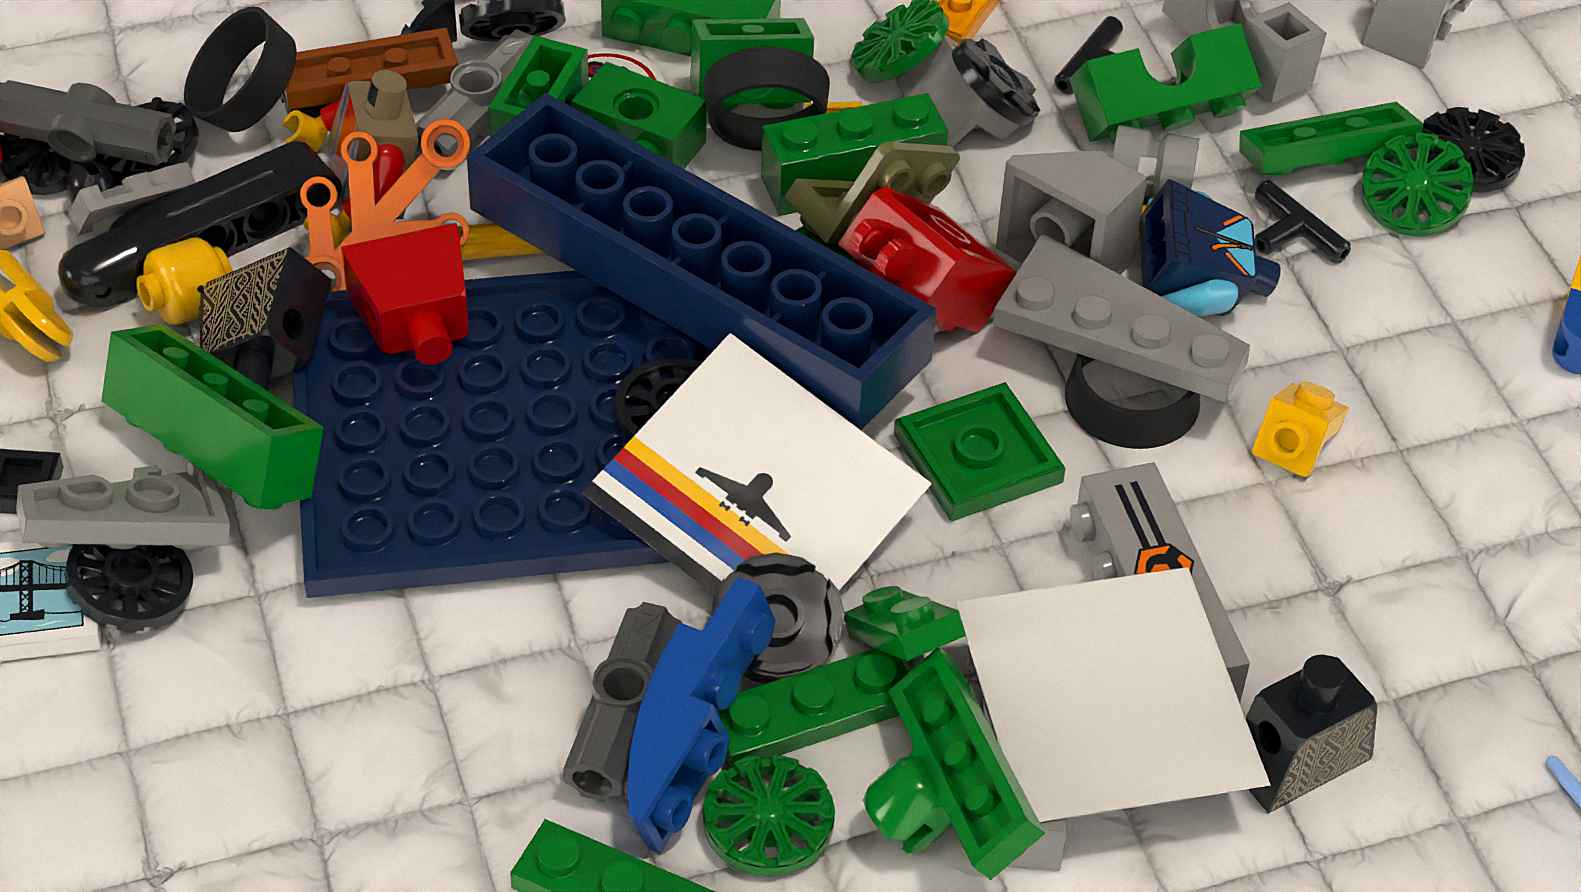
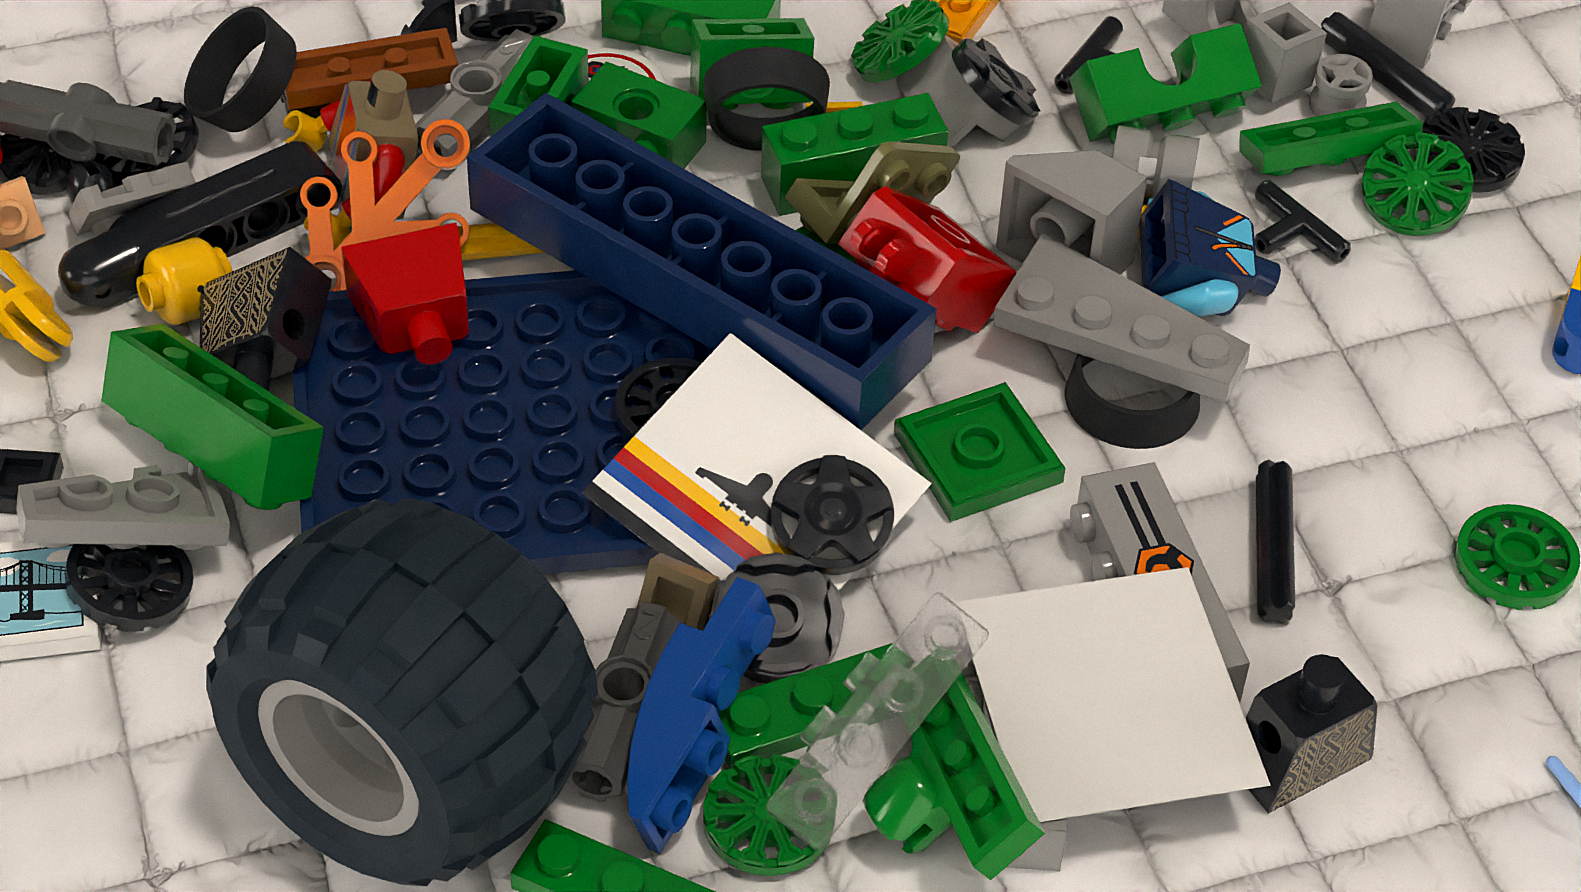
green plate [844,586,966,661] -> none
yellow bracket [1252,382,1349,477] -> none
none -> black wheel [206,497,598,887]
none -> dark tan plate [637,553,720,631]
none -> clear bracket [765,592,989,850]
none -> black wheel [770,455,894,575]
none -> black axle [1256,459,1295,624]
none -> light grey wheel [1309,54,1373,116]
none -> black axle [1321,12,1456,118]
none -> green wheel [1454,504,1580,610]

